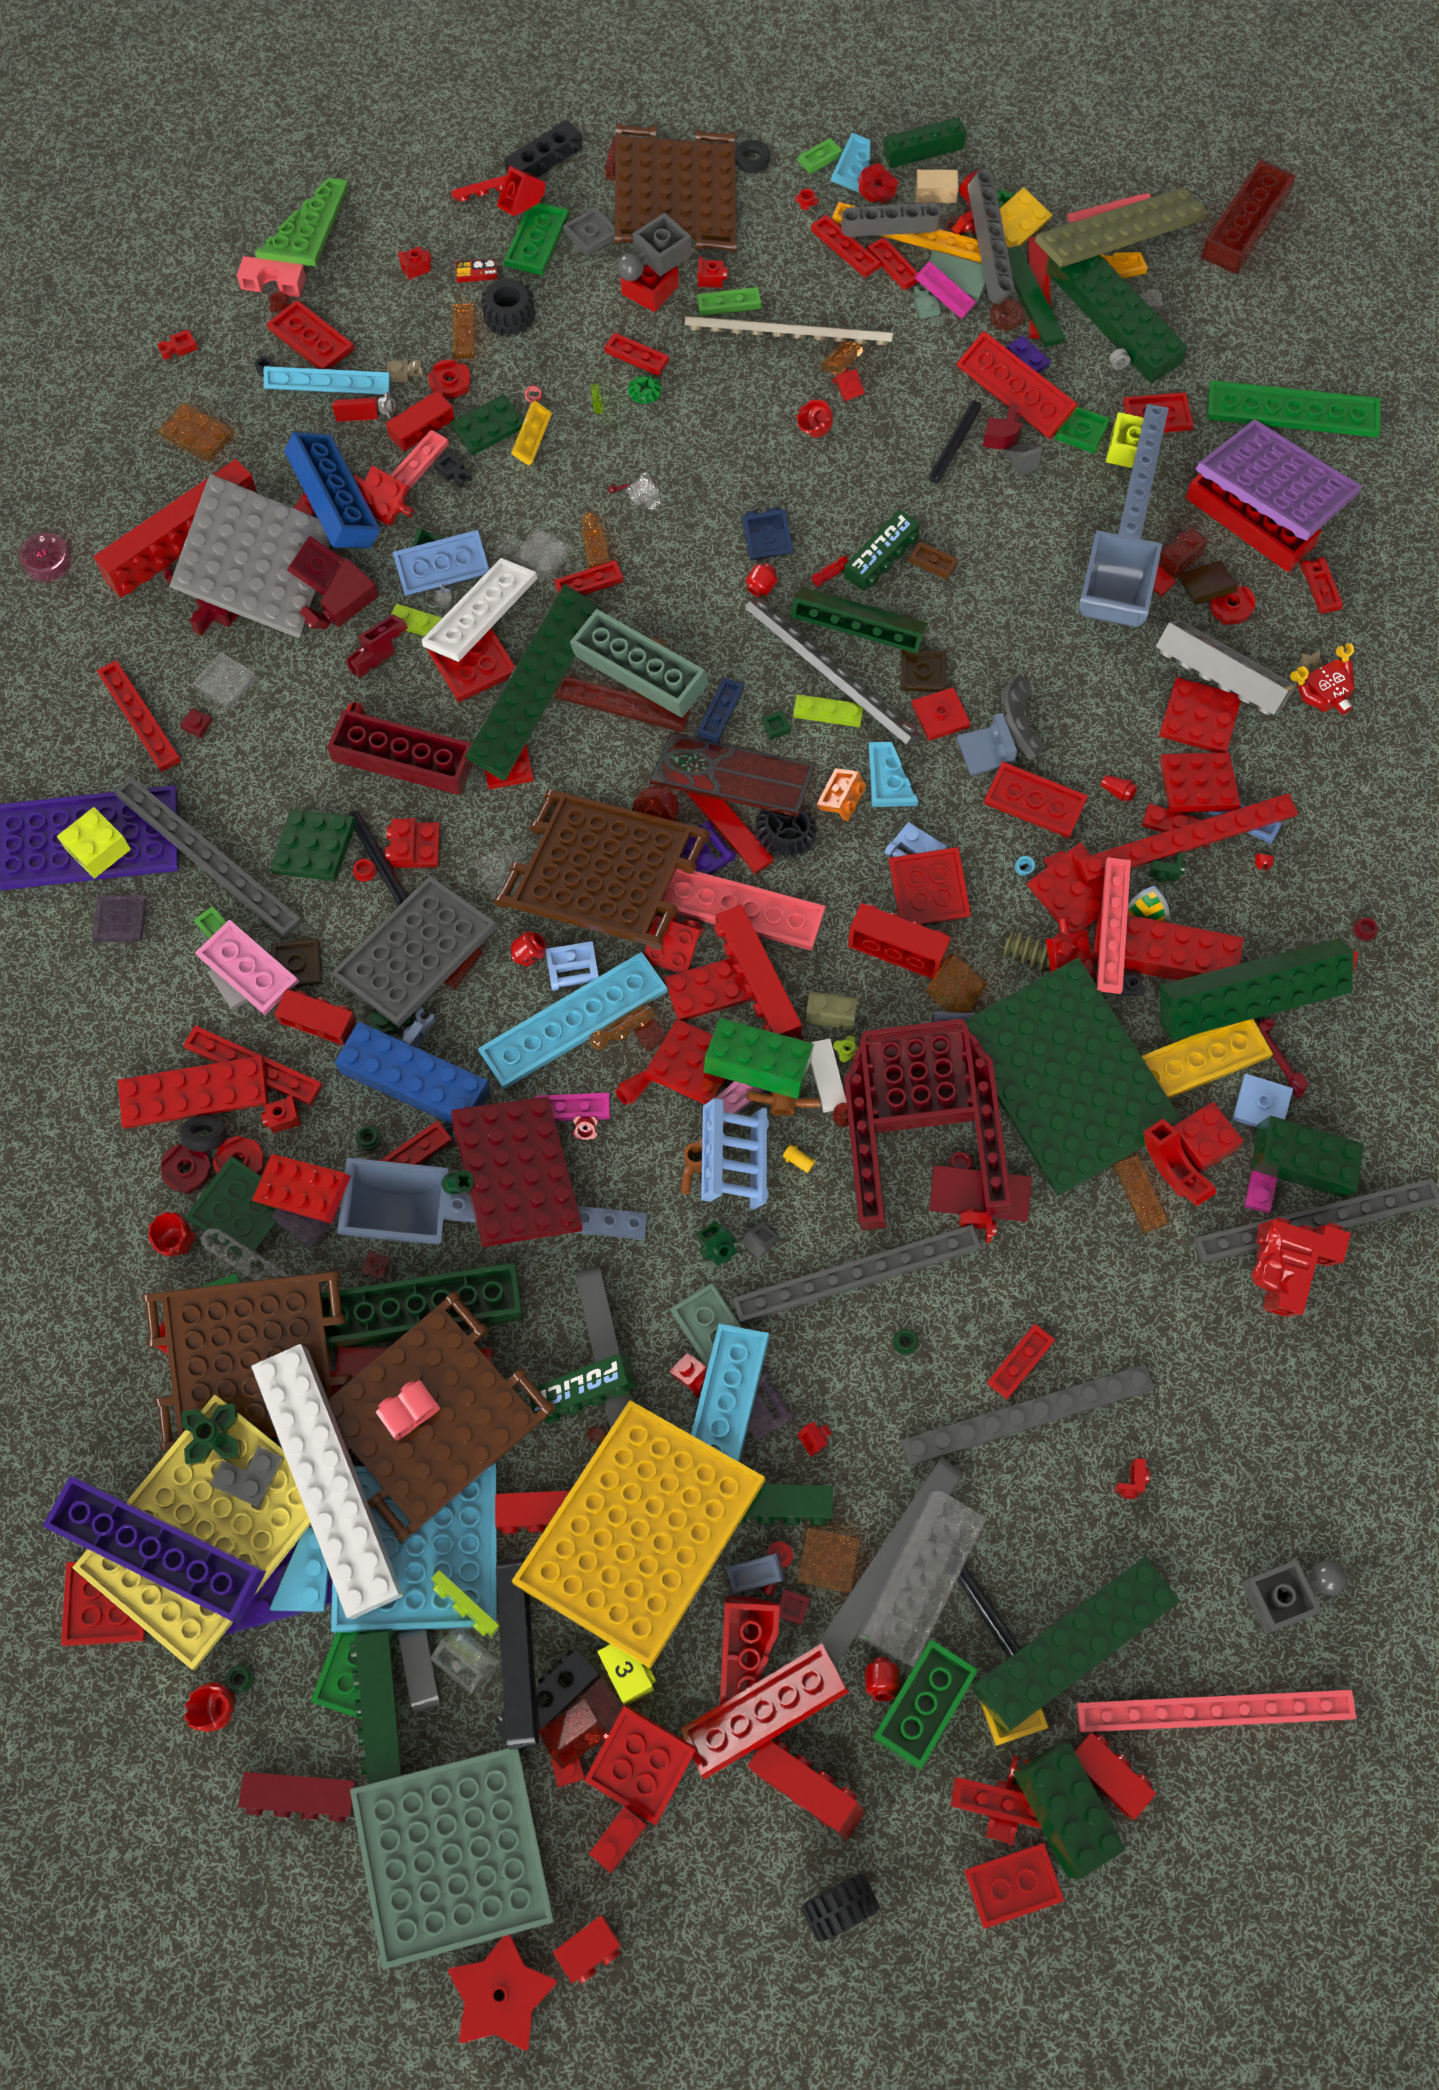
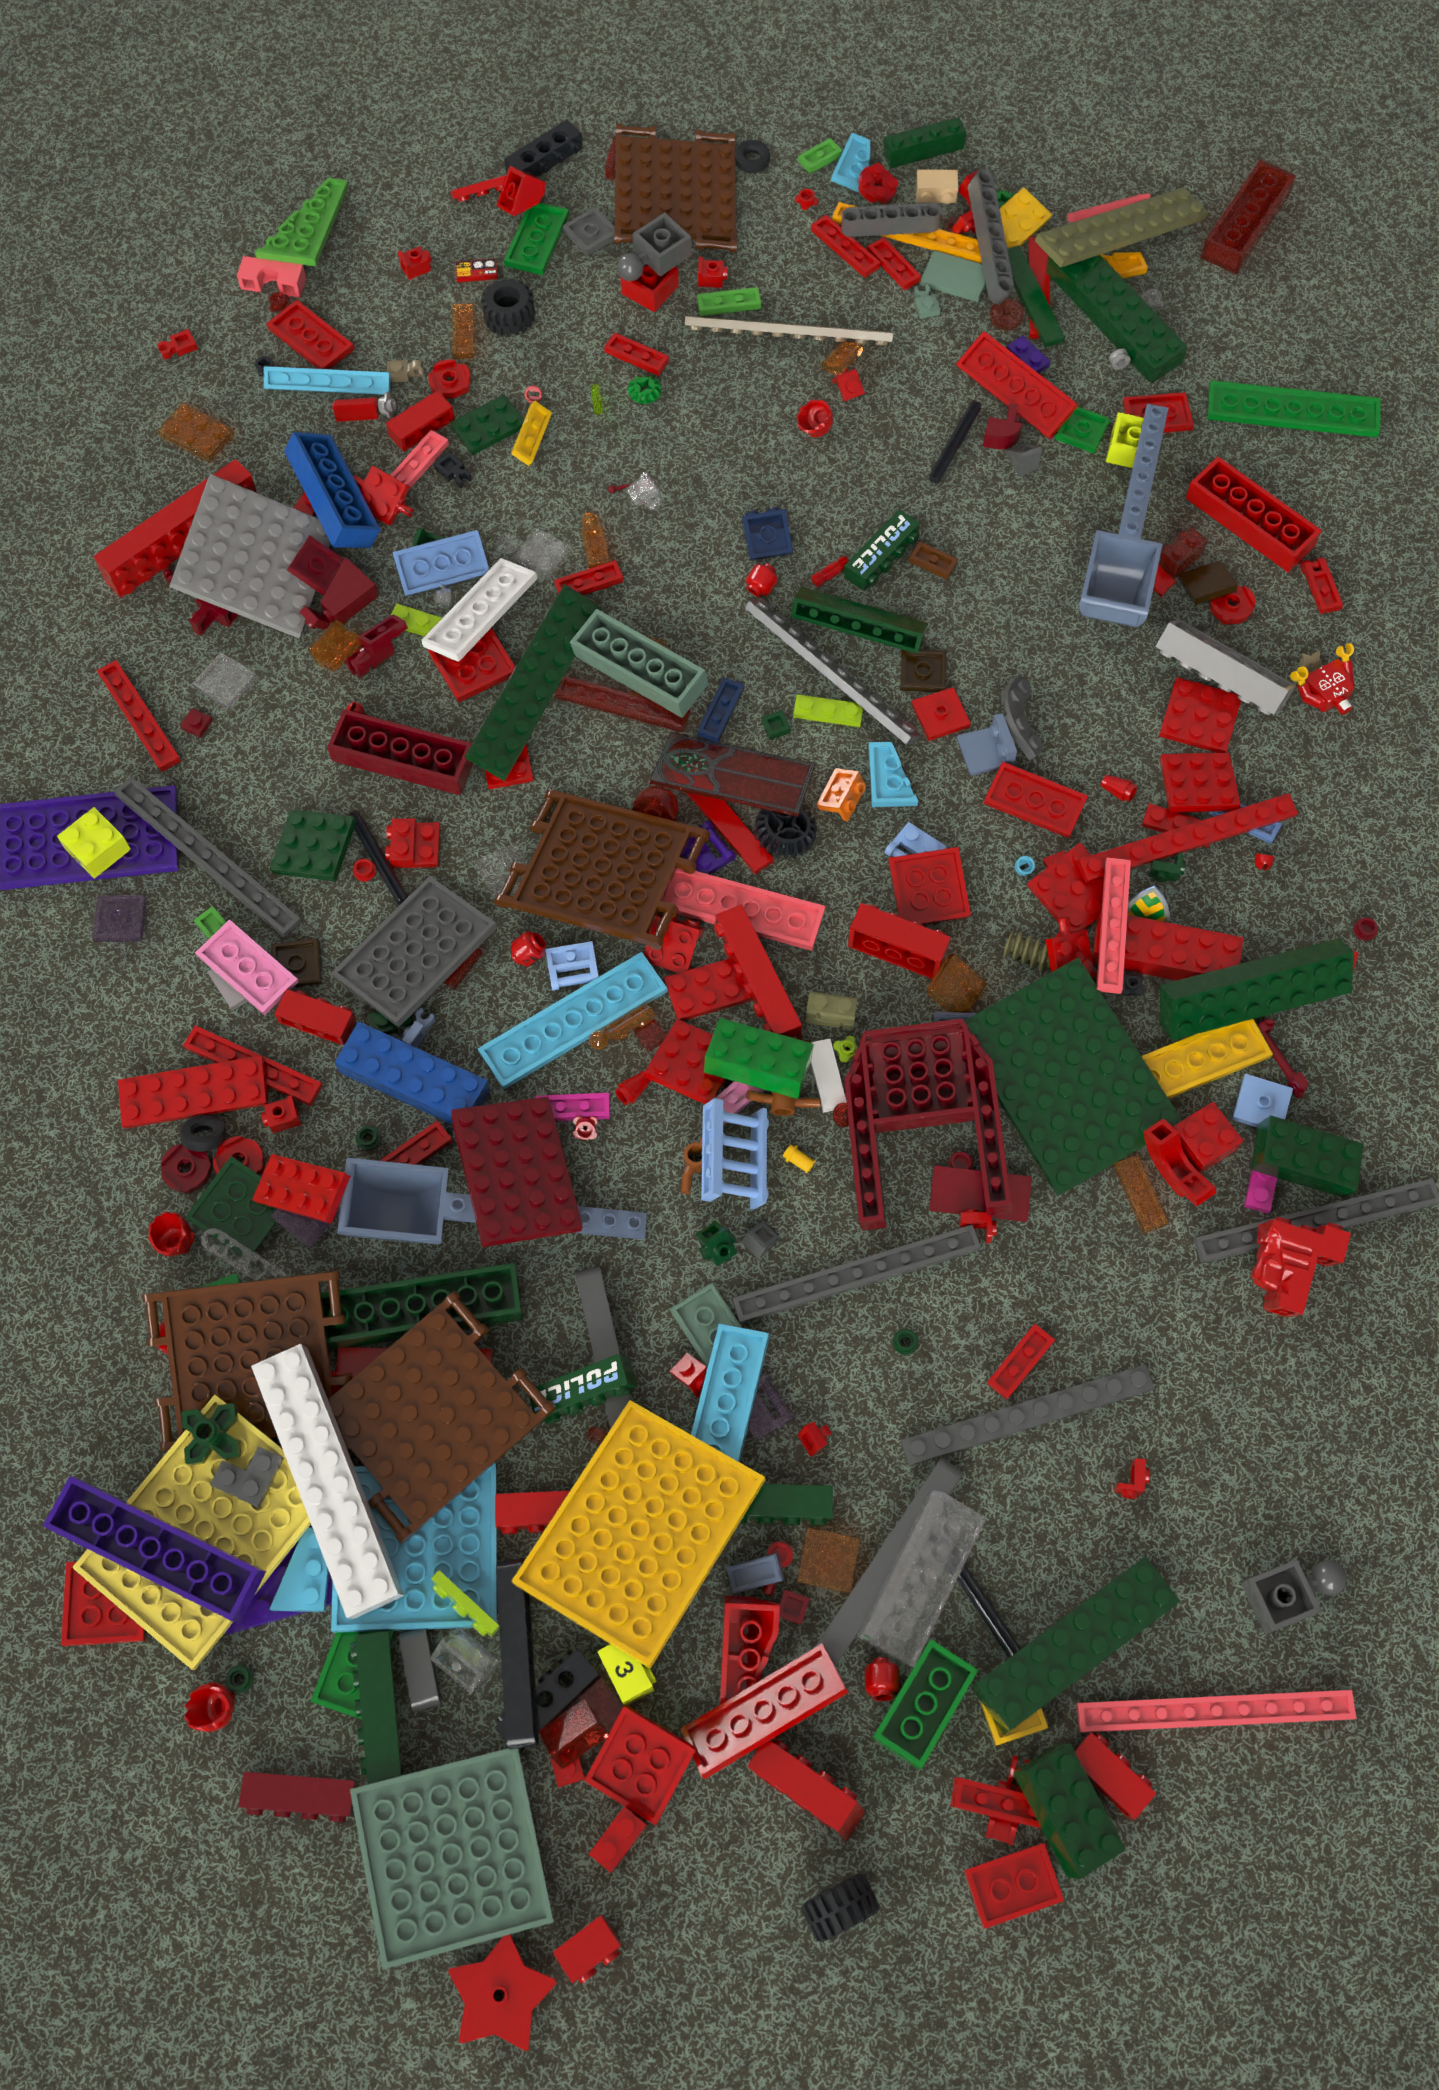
clear pink wheel [19,533,72,582] -> none
clear red plate [361,1251,390,1280] -> none
coral brick [376,1380,440,1441] -> none
dark green bush [442,1170,474,1195] -> none
dark pink plate [915,261,976,318] -> none
medium lavender plate [1196,419,1362,541] -> none
none -> clear orange bracket [308,620,361,672]

